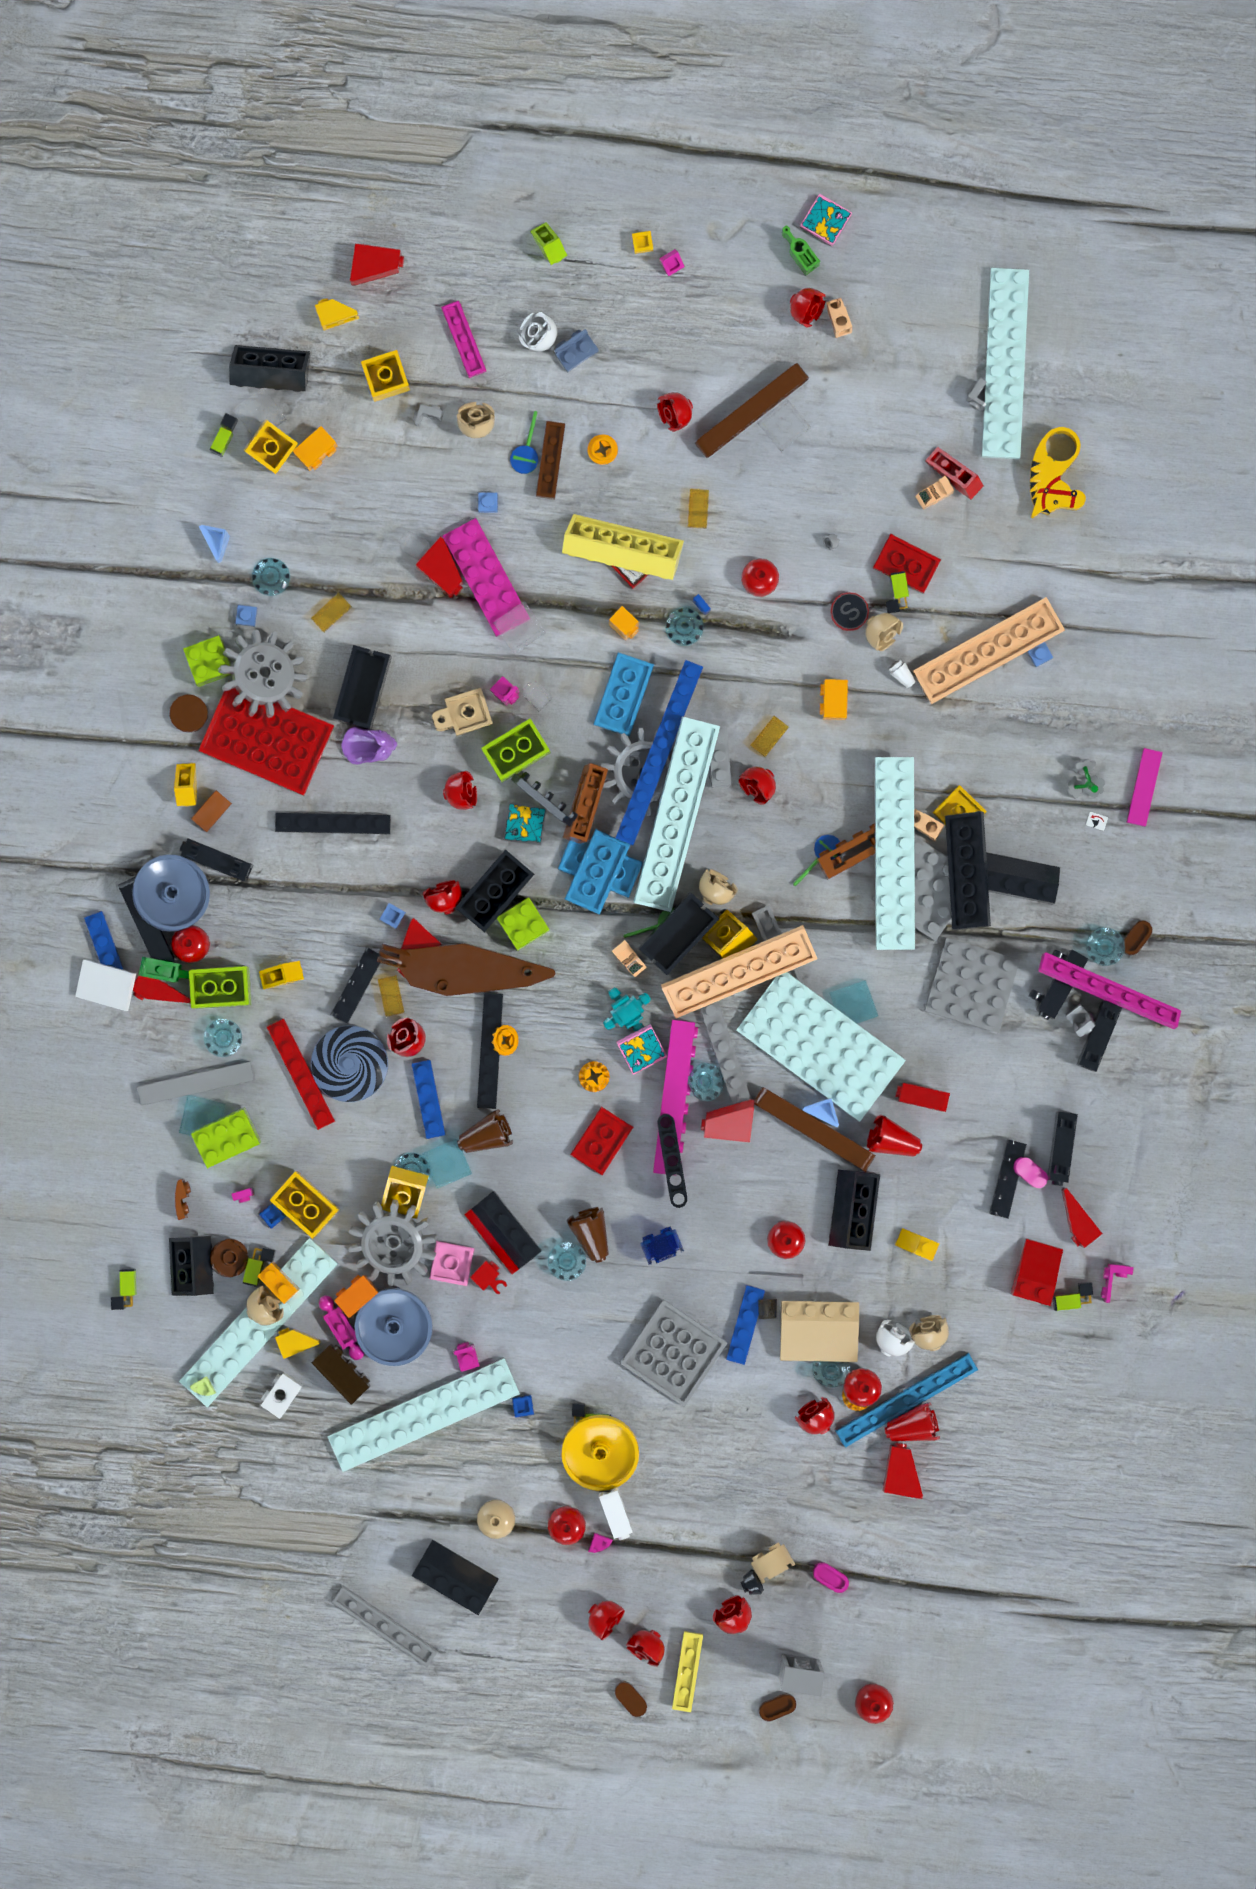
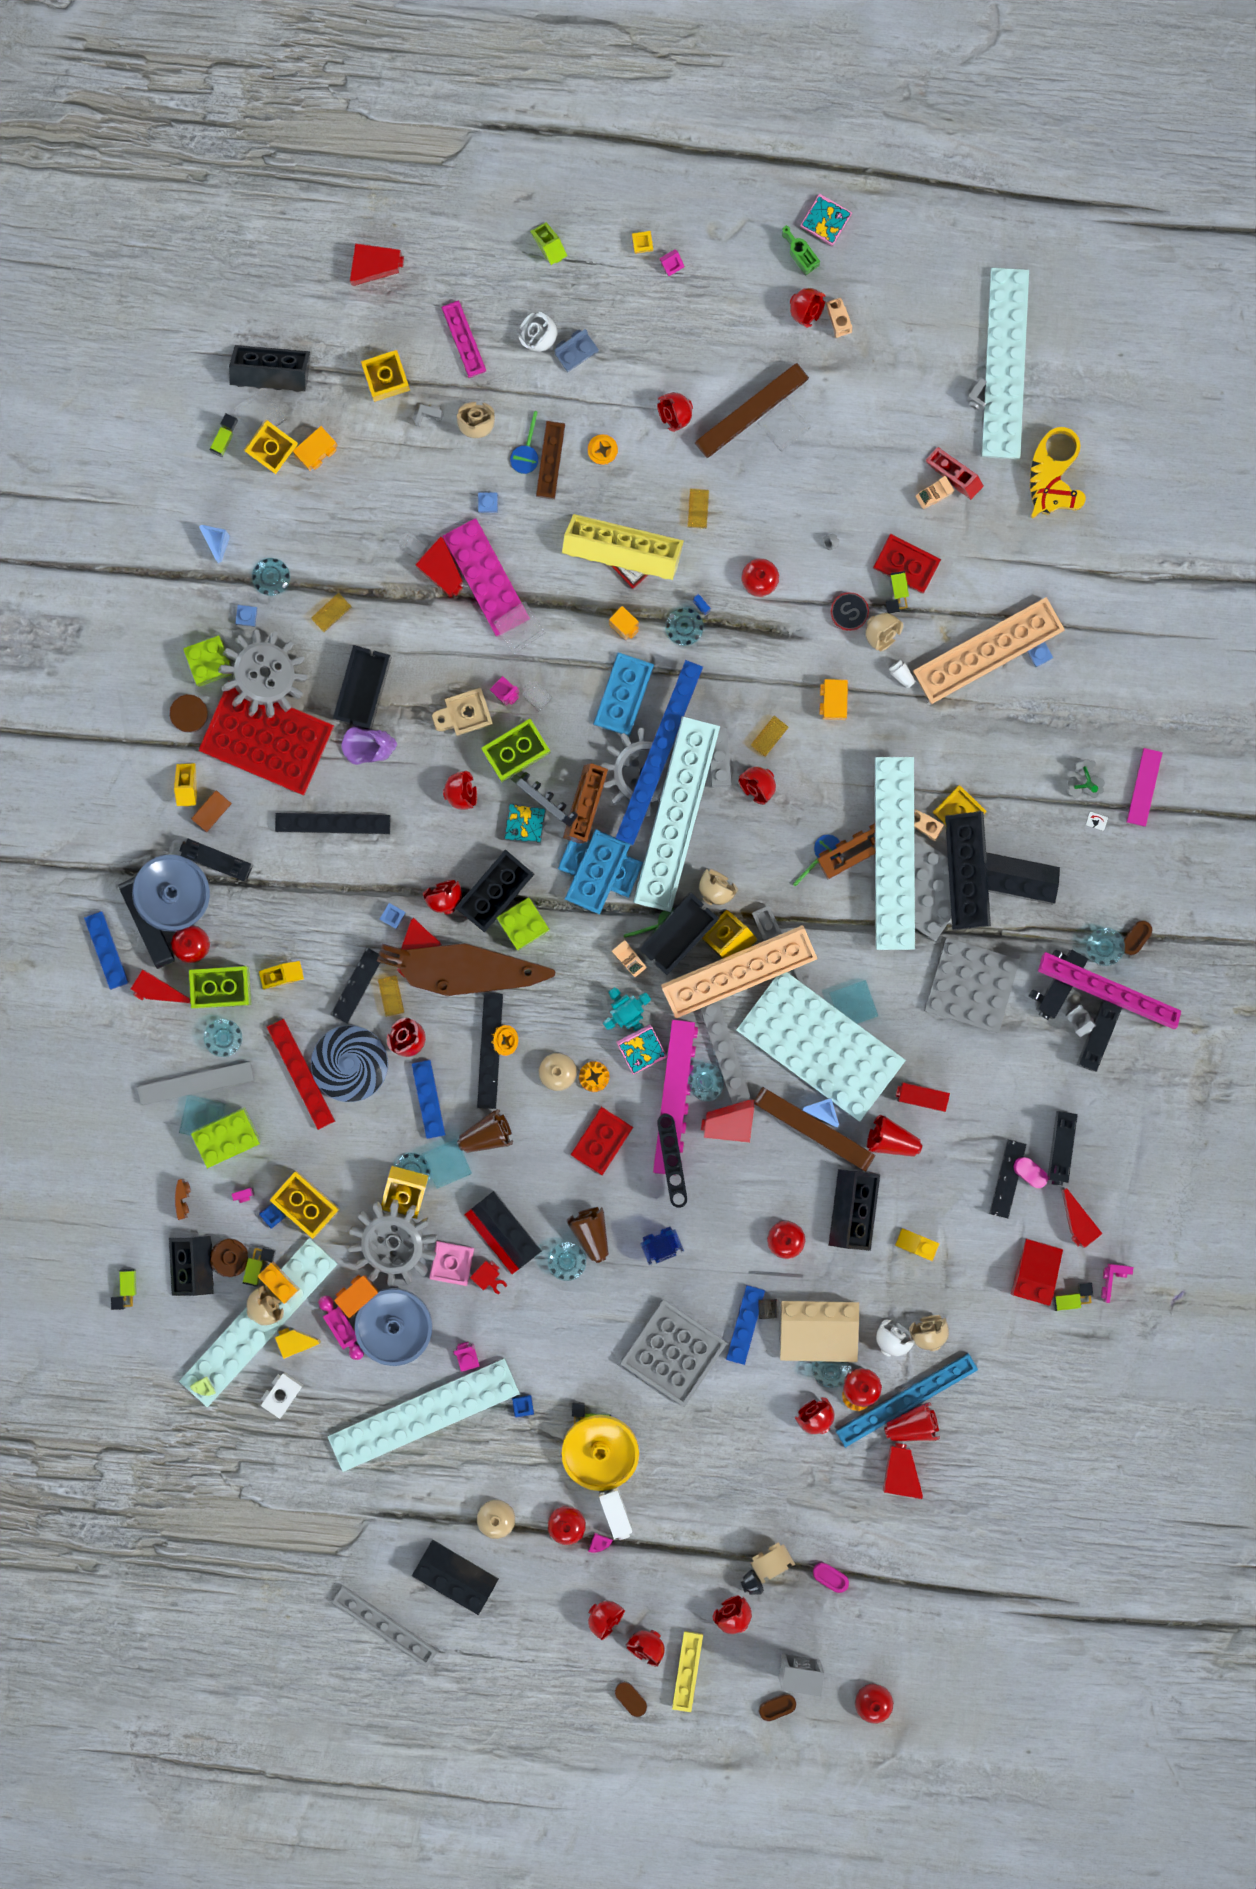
white tile [75,959,136,1011] -> none
green hinge [138,956,189,983] -> none
dark brown slope [311,1344,371,1405] -> none
yellow slope [315,298,360,331] -> none
none -> tan cylinder [539,1053,577,1091]

